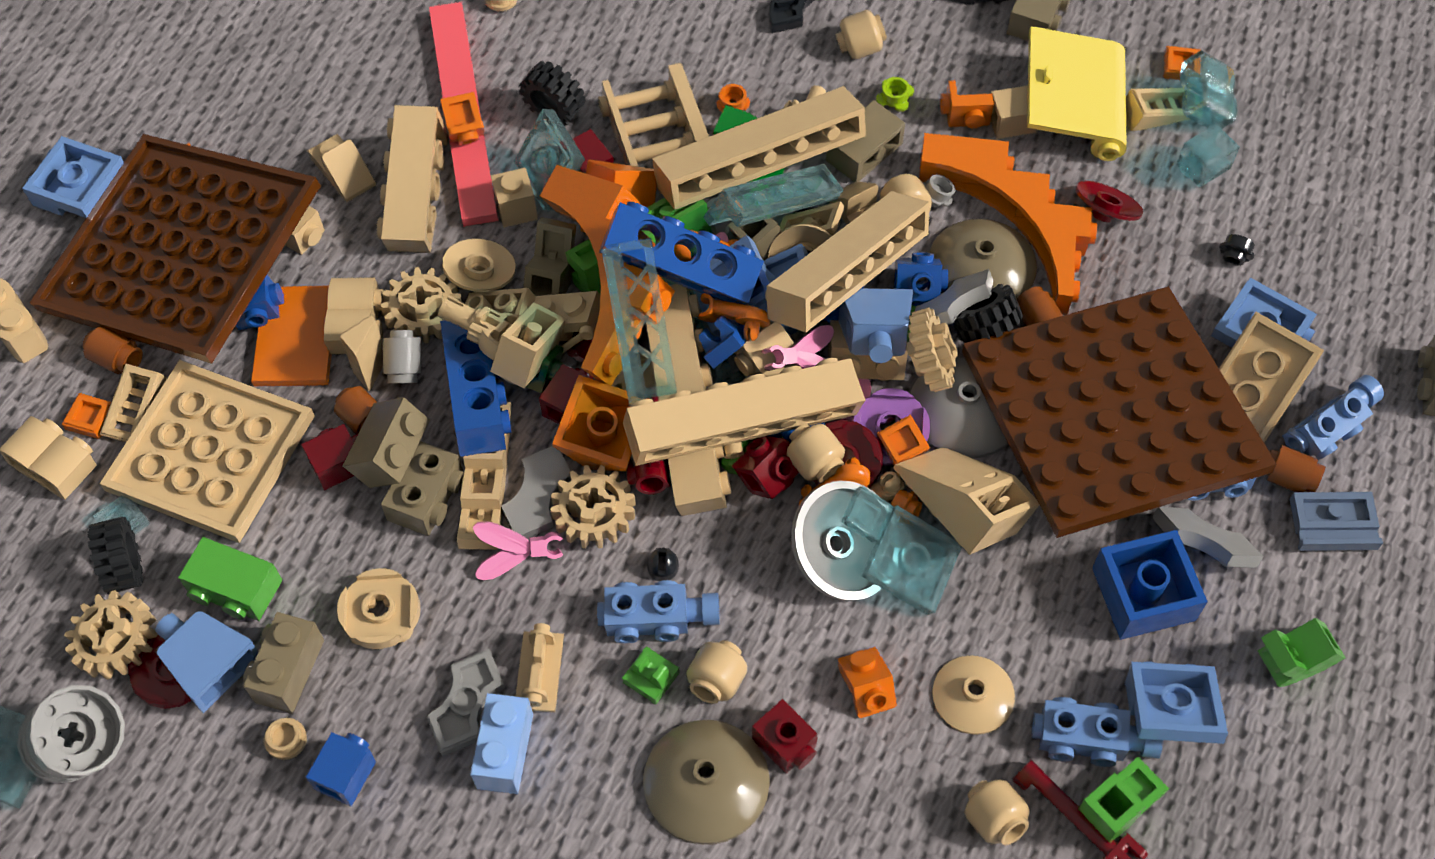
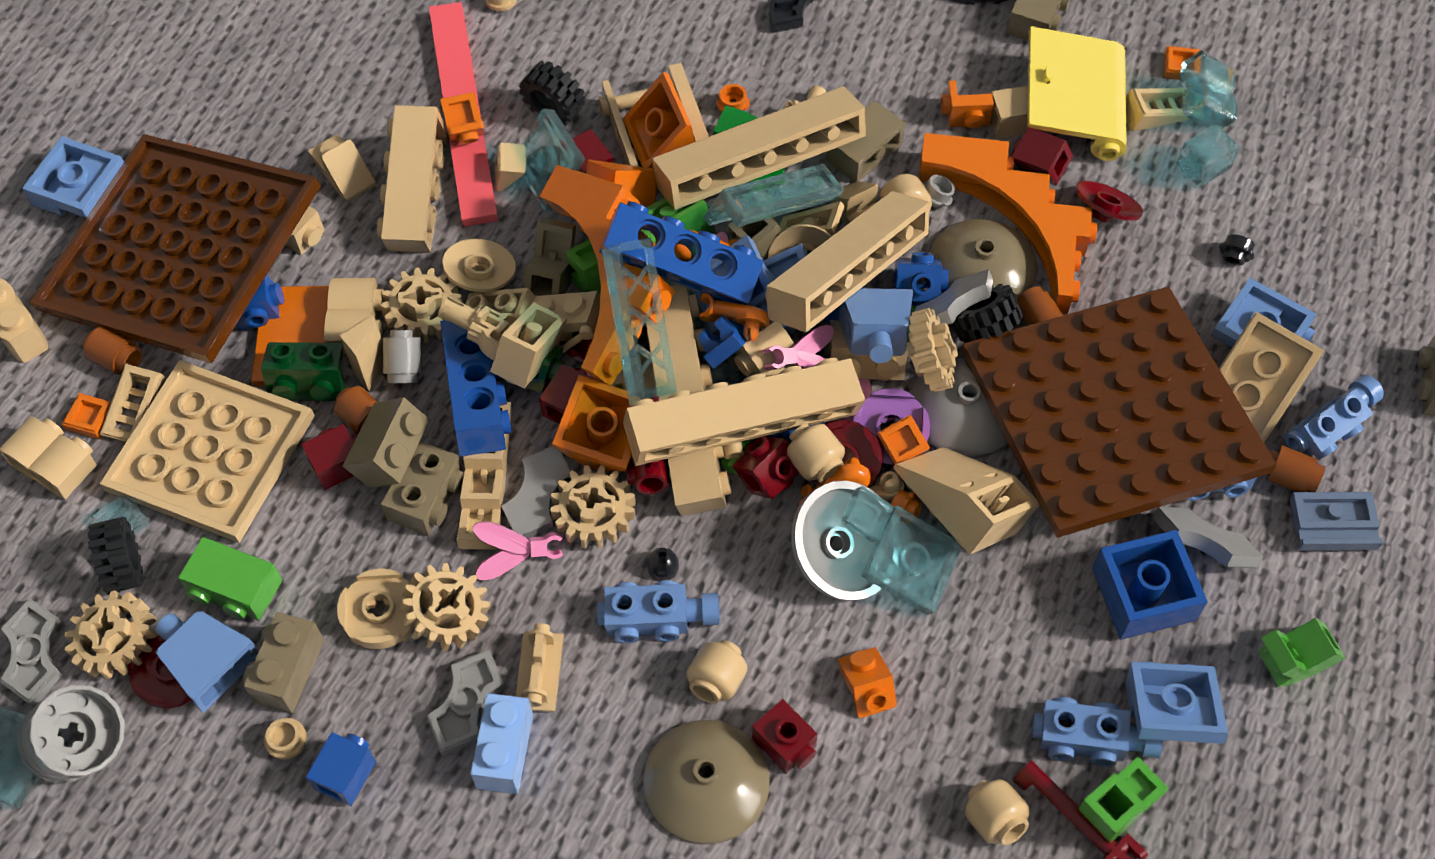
tan brick [491,167,538,228] -> none
bright green tile [622,646,680,704] -> none
tan head [835,10,887,60] -> none
lime plate [876,77,914,112] -> none
tan dish [932,656,1015,735] -> none
none -> light grey tile [0,598,62,707]
none -> dark green bracket [261,342,346,401]
none -> tan gear [400,563,490,651]
none -> tan slope [494,142,526,191]
none -> orange slope [622,72,694,169]
none -> dark red brick [1012,127,1073,186]

